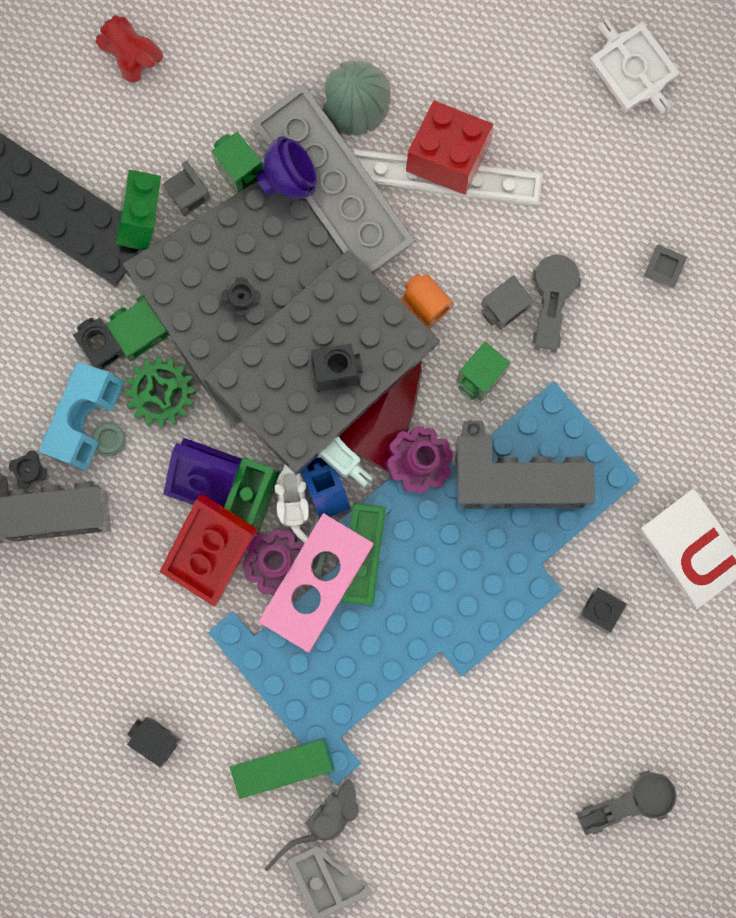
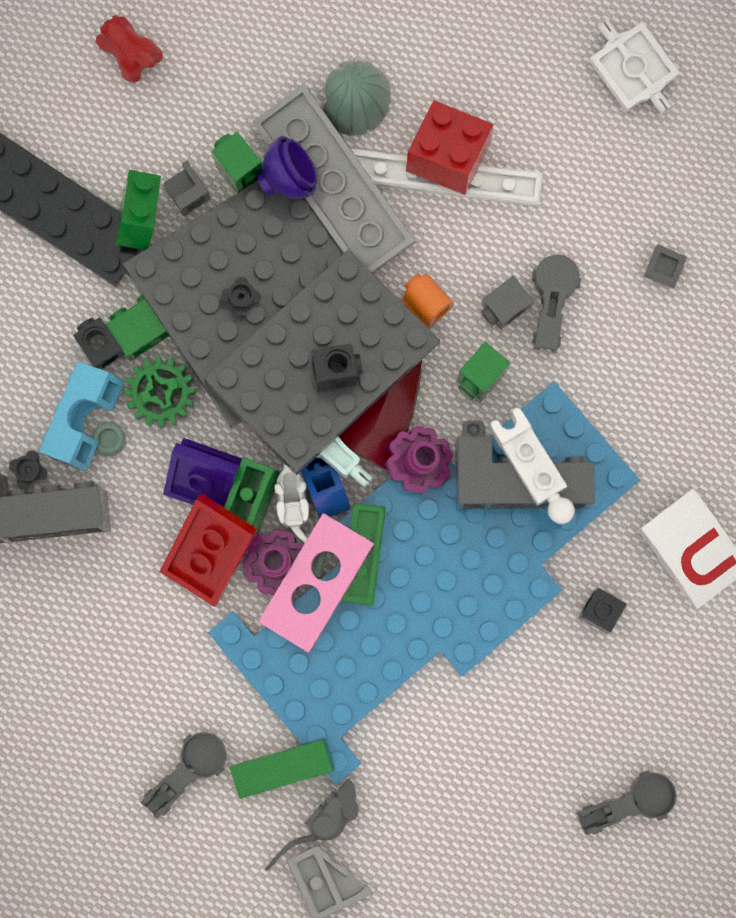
black brick [127,717,182,767] -> none
none -> dark grey piece [140,732,227,819]
none -> white plate [489,407,575,524]

